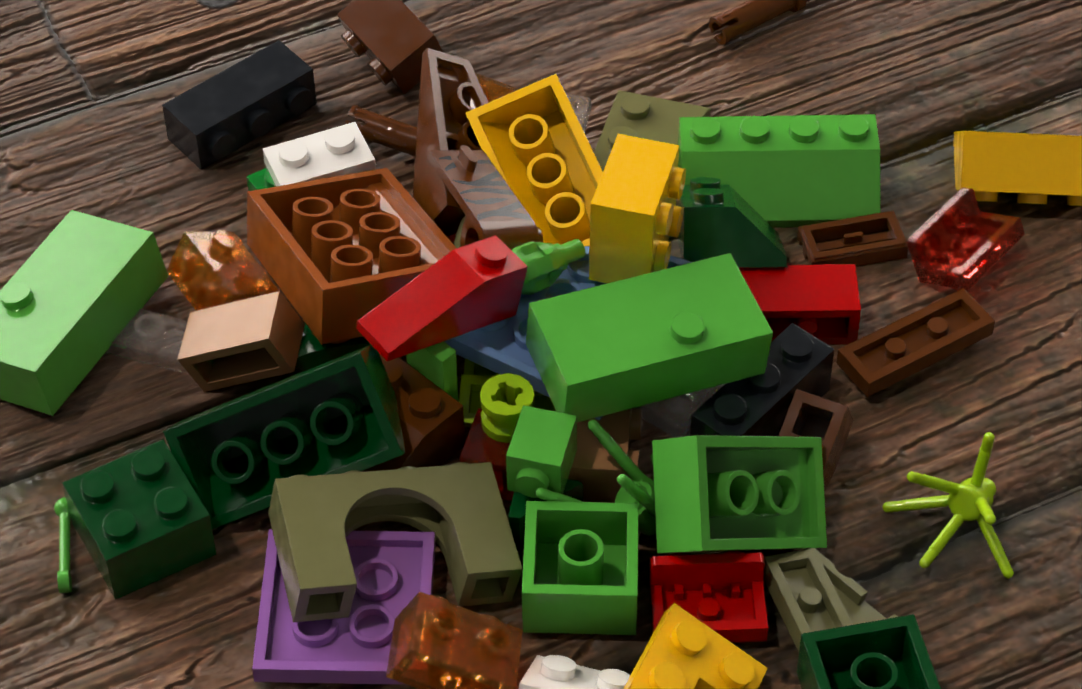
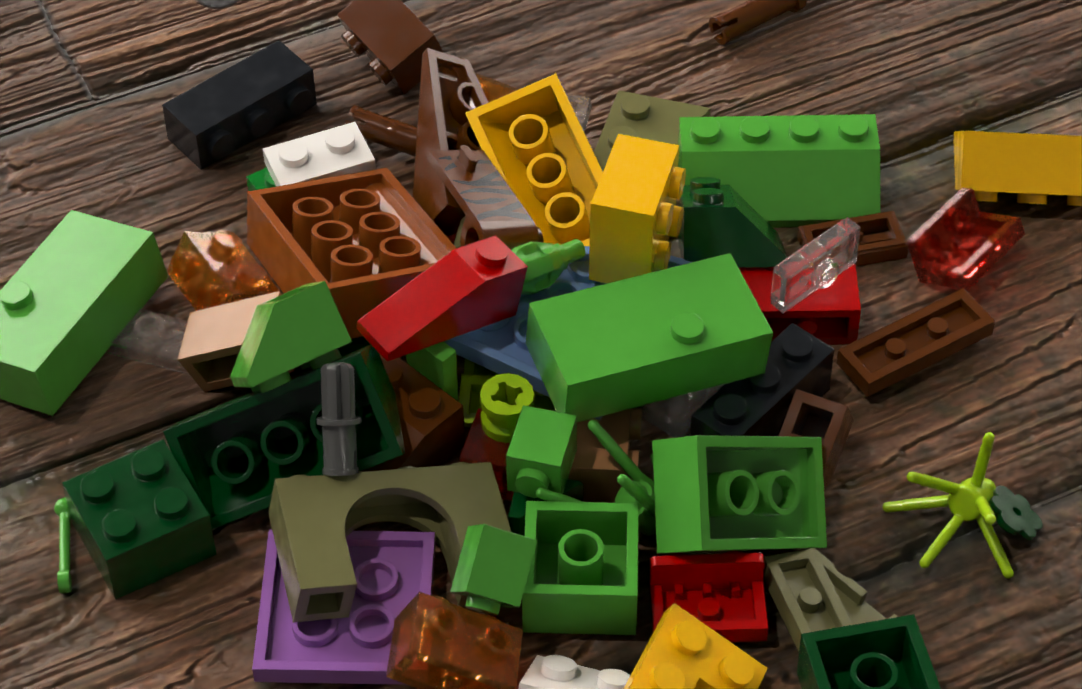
none -> bright green slope [230,281,352,393]
none -> dark grey axle [316,362,362,476]
none -> bright green brick [450,524,537,616]
none -> clear plate [771,217,861,314]
none -> dark green plant [989,485,1043,540]

